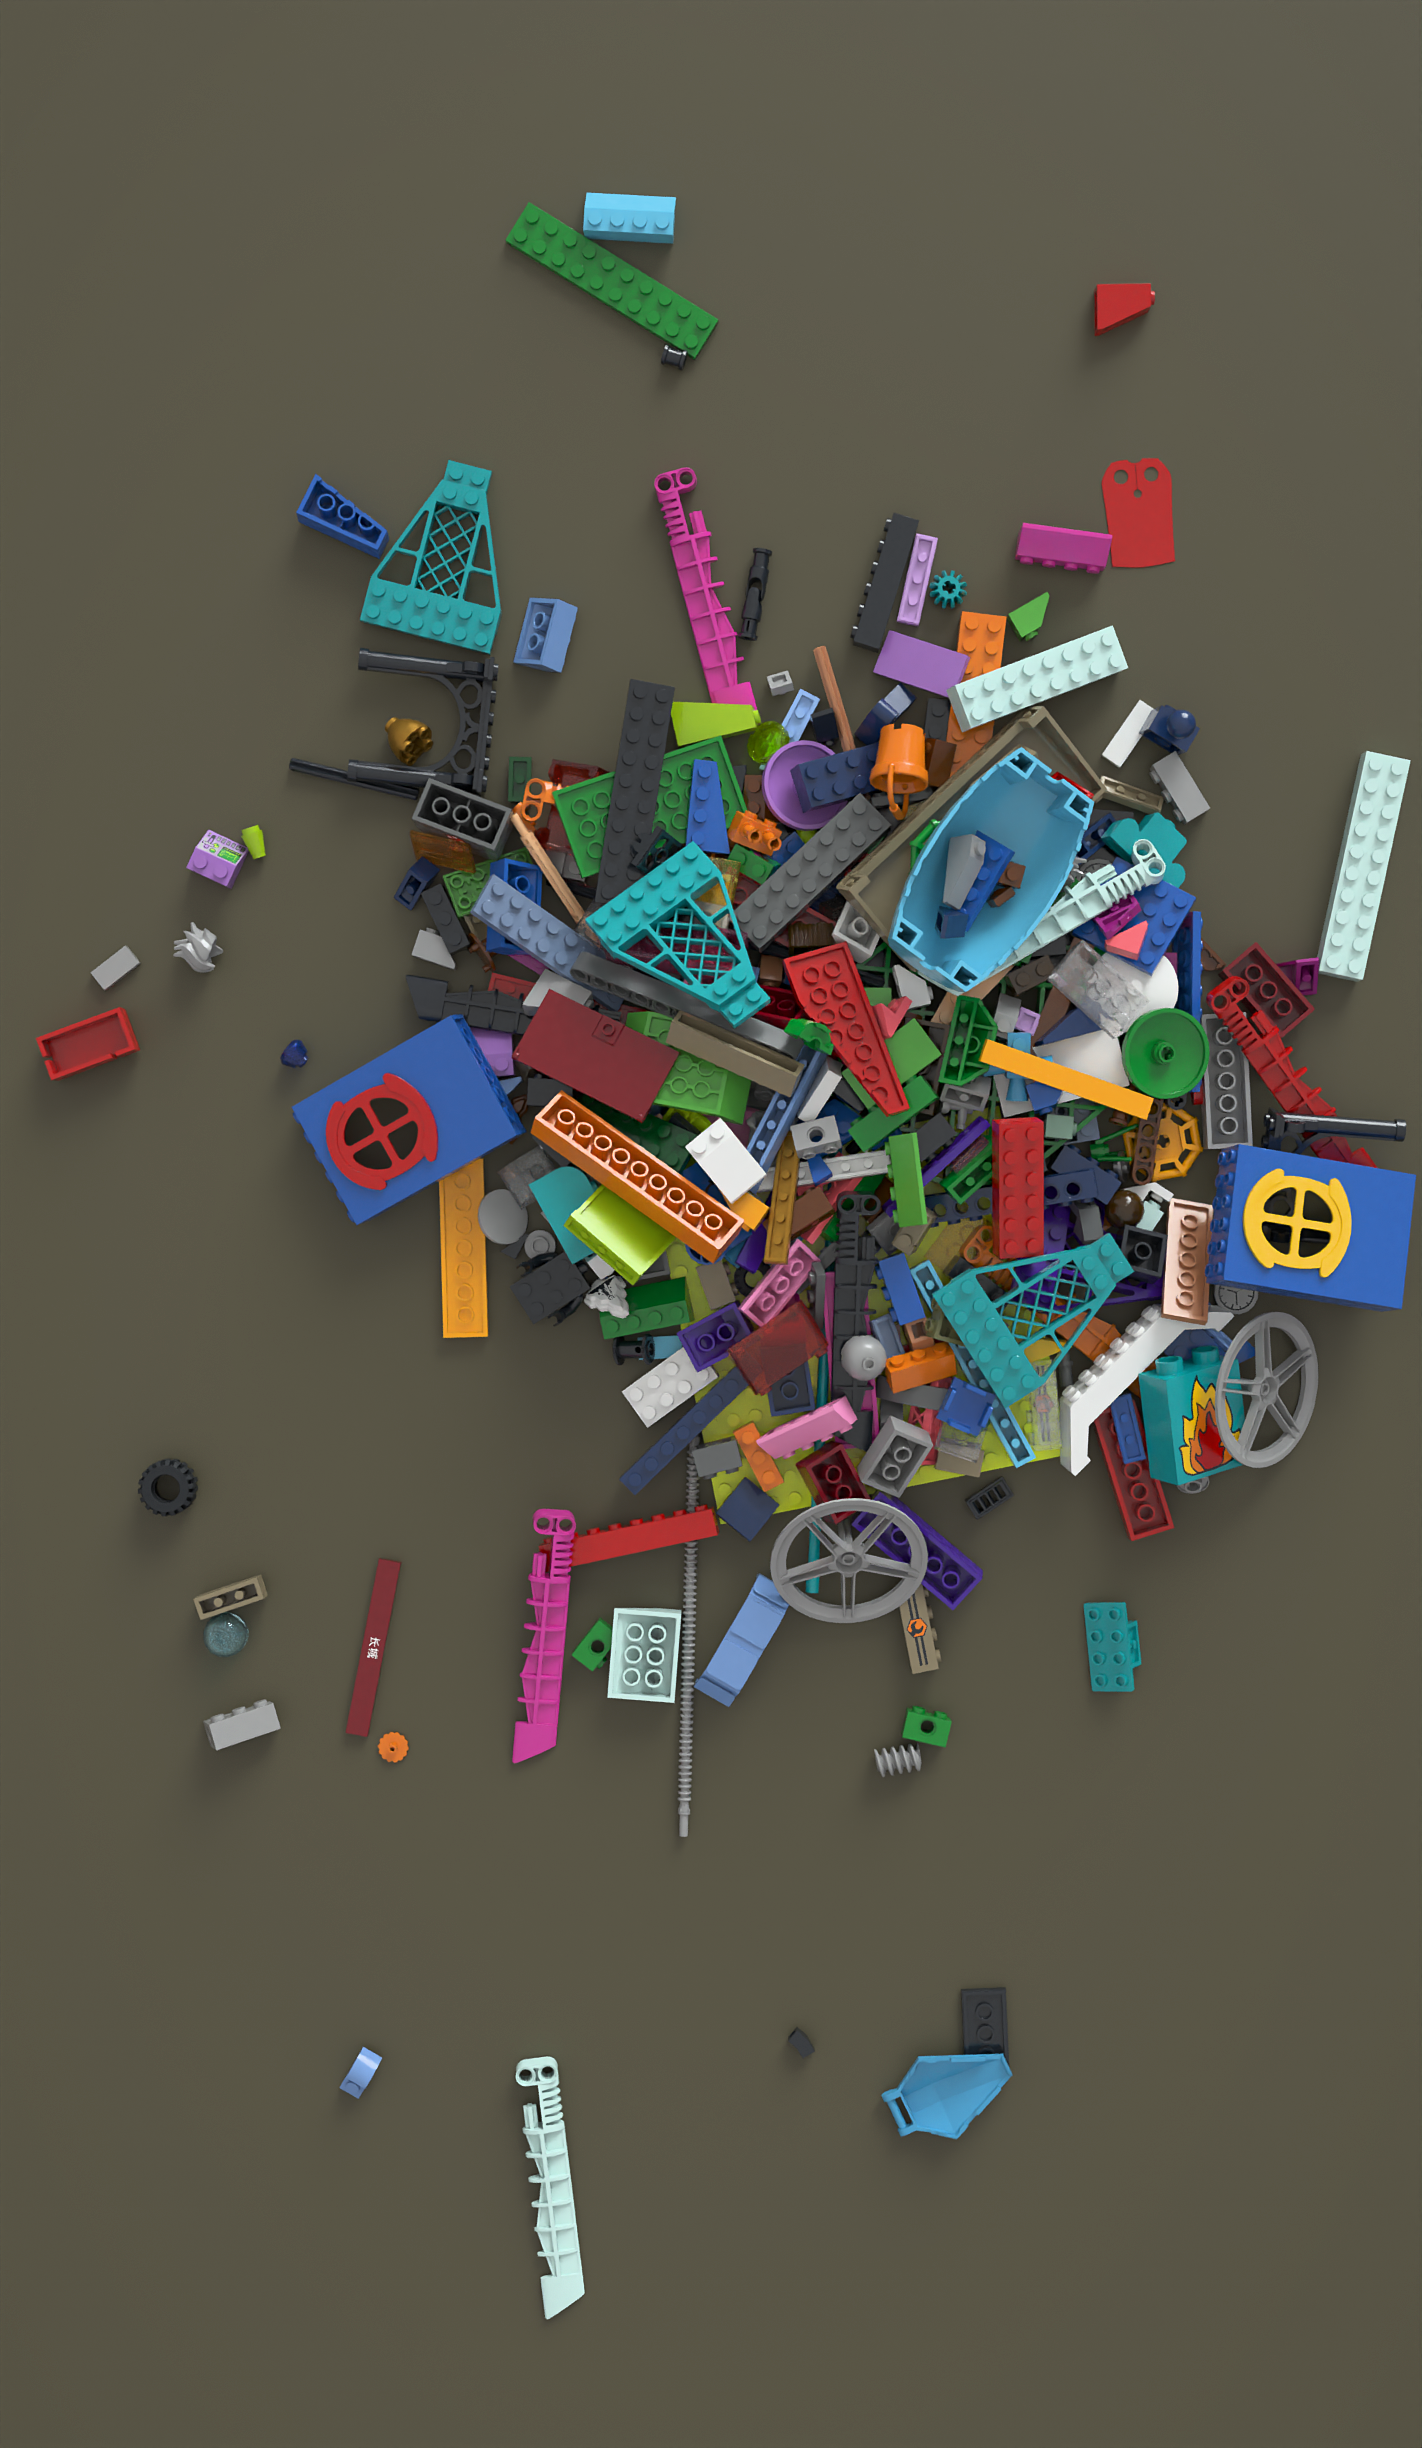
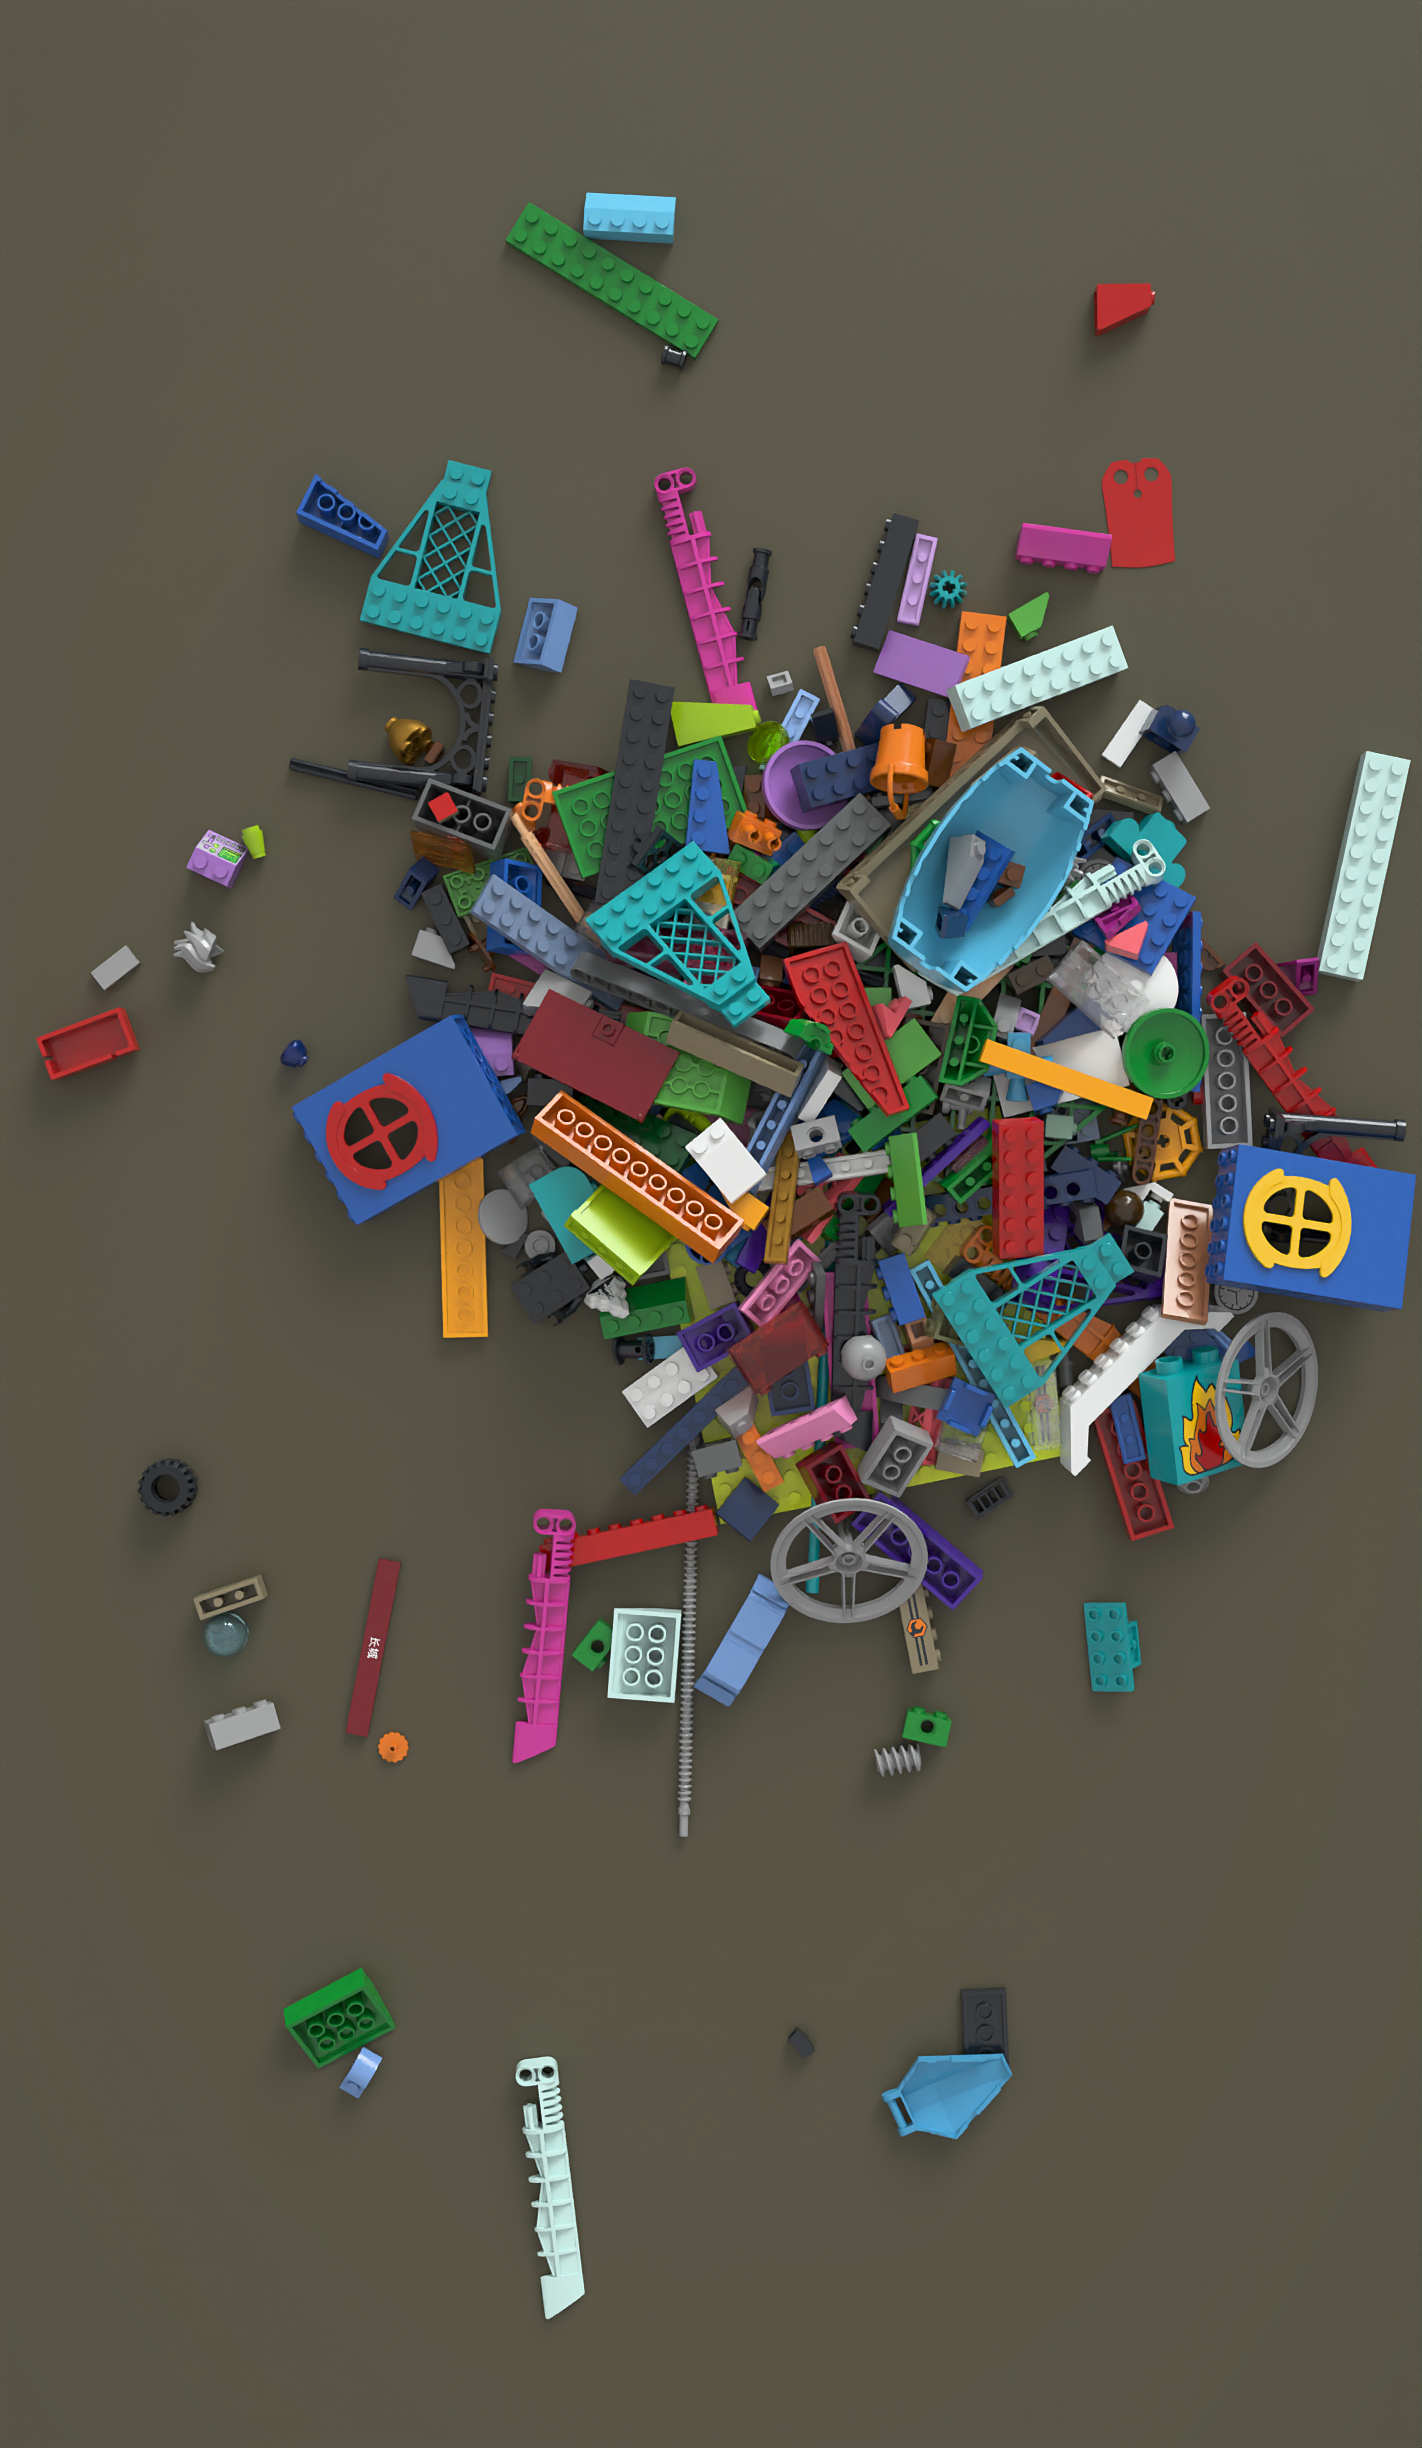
none -> green slope [283,1968,396,2069]
none -> reddish brown tile [424,741,445,765]
none -> red tile [428,792,459,824]
none -> light grey slope [715,1385,759,1439]

